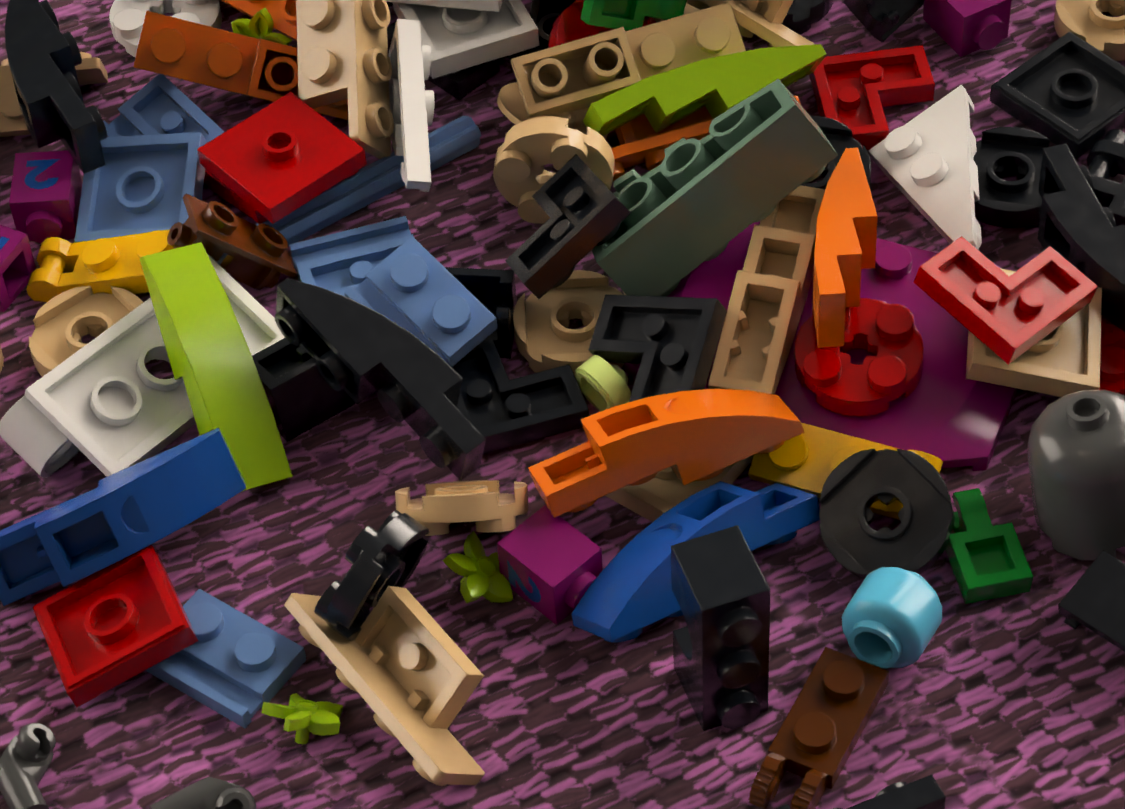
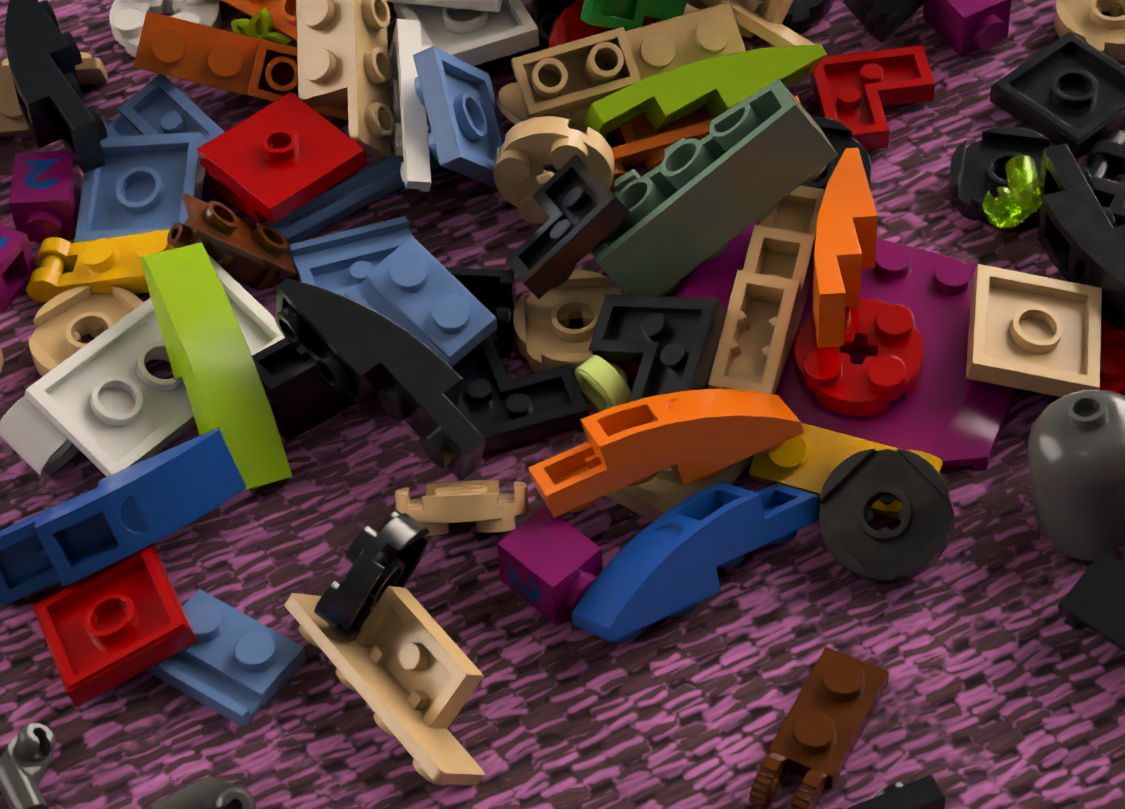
lime plant [261,693,343,744] -> none
lime plant [442,531,513,603] -> none
black arch [671,525,770,731] -> none
medium azure head [842,567,942,669] -> none
white wing [868,85,982,250] -> none
plate [913,236,1098,365] -> none
green plate [945,488,1033,604] -> none
none -> medium blue plate [413,46,505,188]
none -> clear neon green arm [983,155,1043,228]

